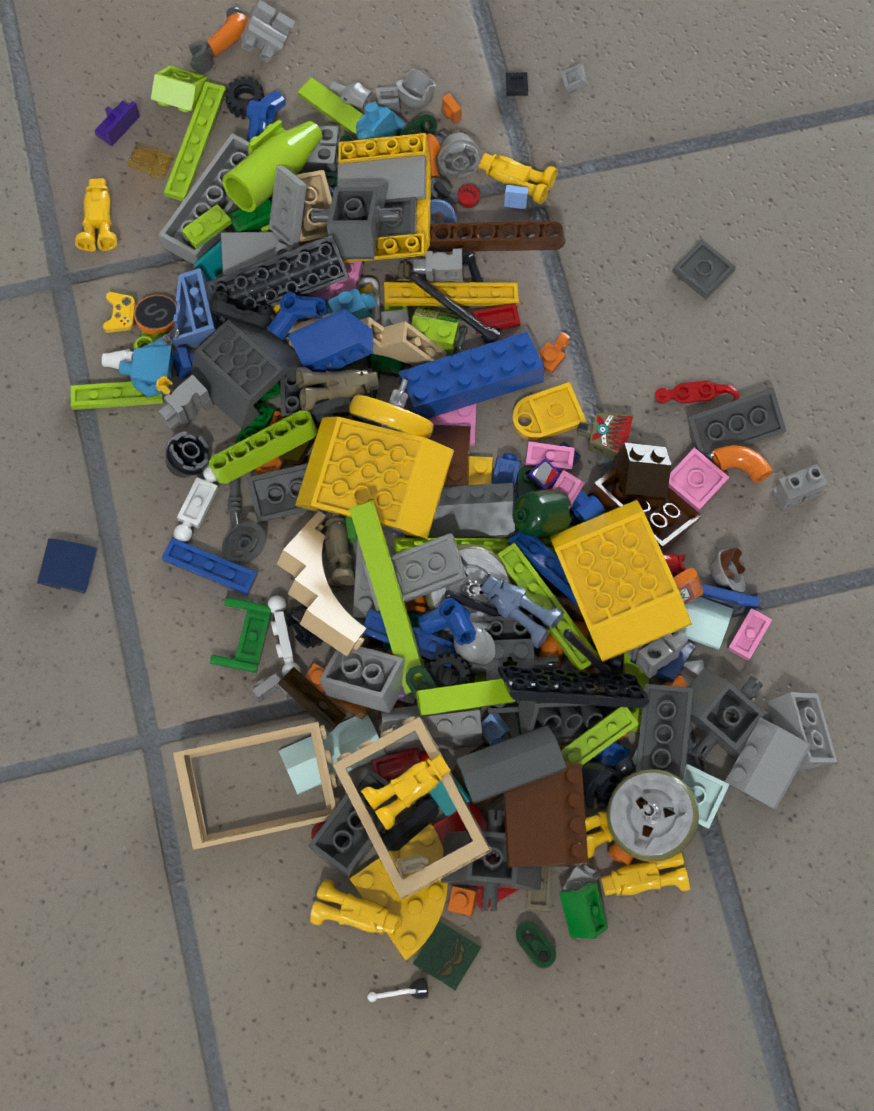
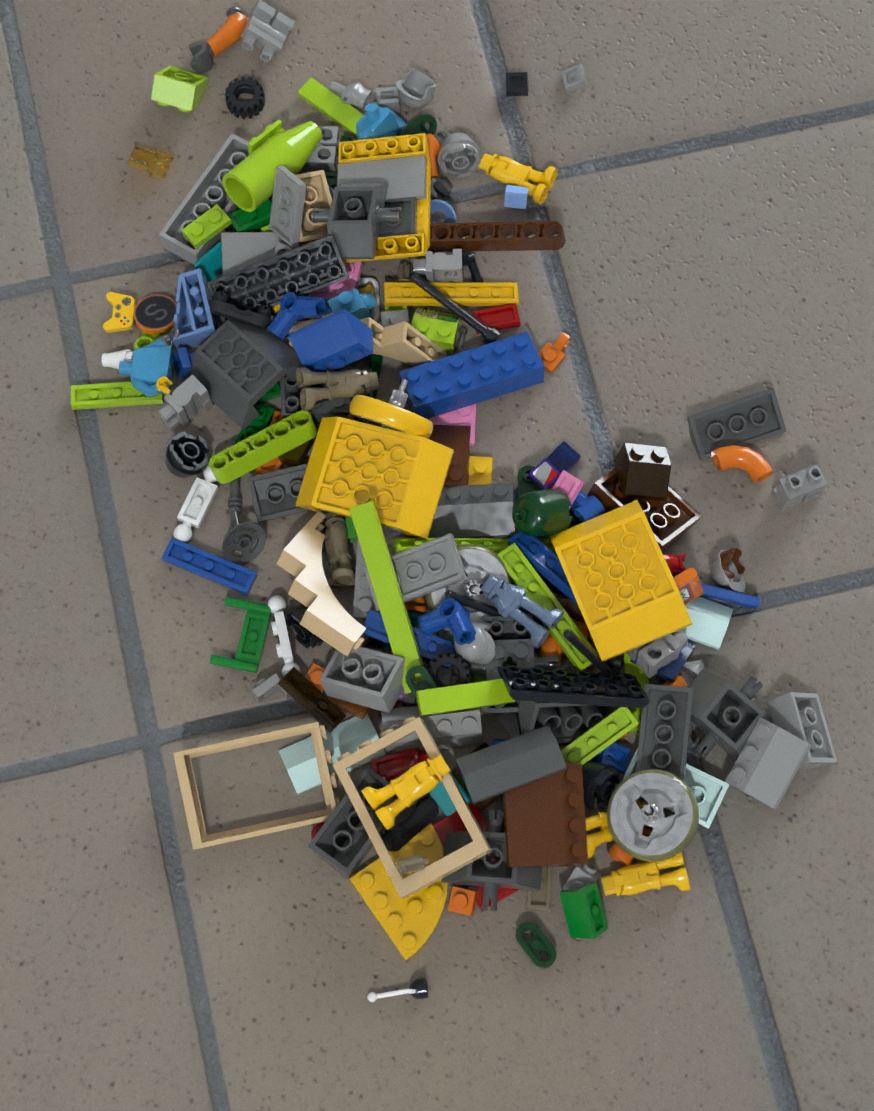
dark blue slope [37,539,97,594] -> none
yellow piece [75,178,117,252] -> none
dark purple panel [94,101,140,146] -> none
lime plate [164,82,226,201] -> none
blue piece [246,91,286,142] -> none
yellow piece [310,879,400,935] -> none
dark green plate [380,356,406,377] -> none
clear green tile [413,921,482,991] -> none
orange plate [441,93,462,124] -> none
red tile [458,185,480,208] -> none
light blue plate [481,713,511,745] -> none
blue bracket [492,453,521,489] -> none
yellow tile [512,382,586,441] -> none
bright pink plate [526,442,575,472] -> none
torso [577,413,633,460] -> none
black hinge [614,756,648,805] -> none
red piece [655,381,740,404] -> none
bright pink plate [669,448,729,512] -> none
dark grey tile [672,239,736,300] -> none
bright pink plate [728,608,772,662] -> none

